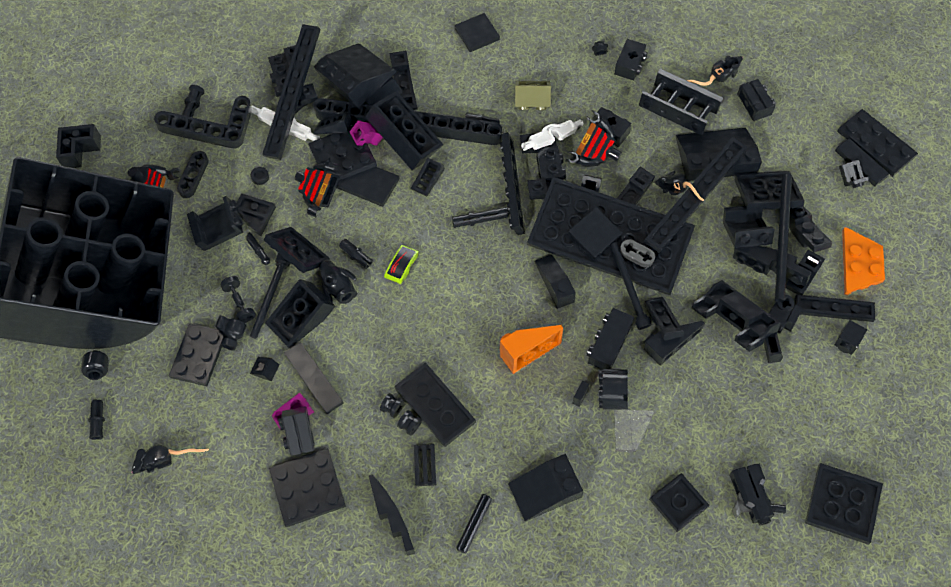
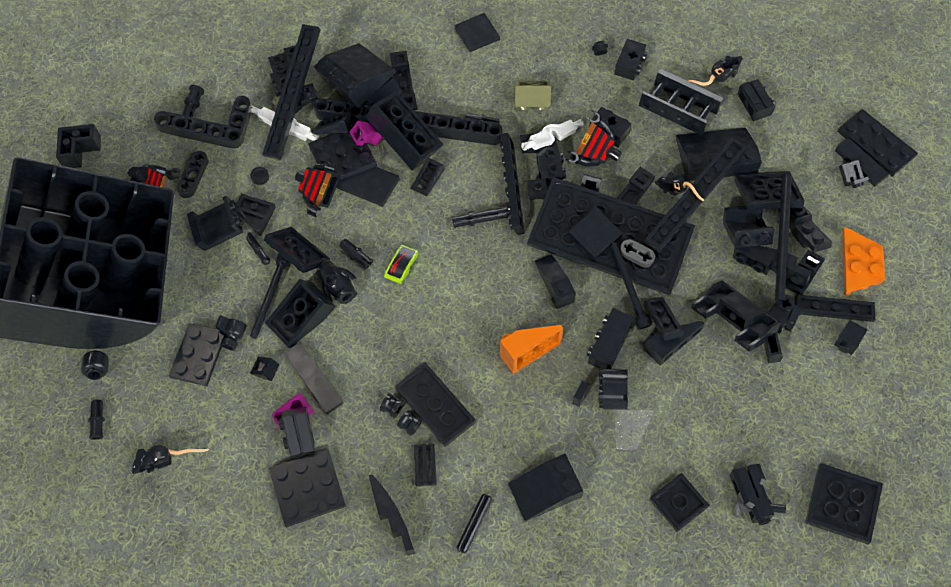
black wheel [220,276,256,323] -> none

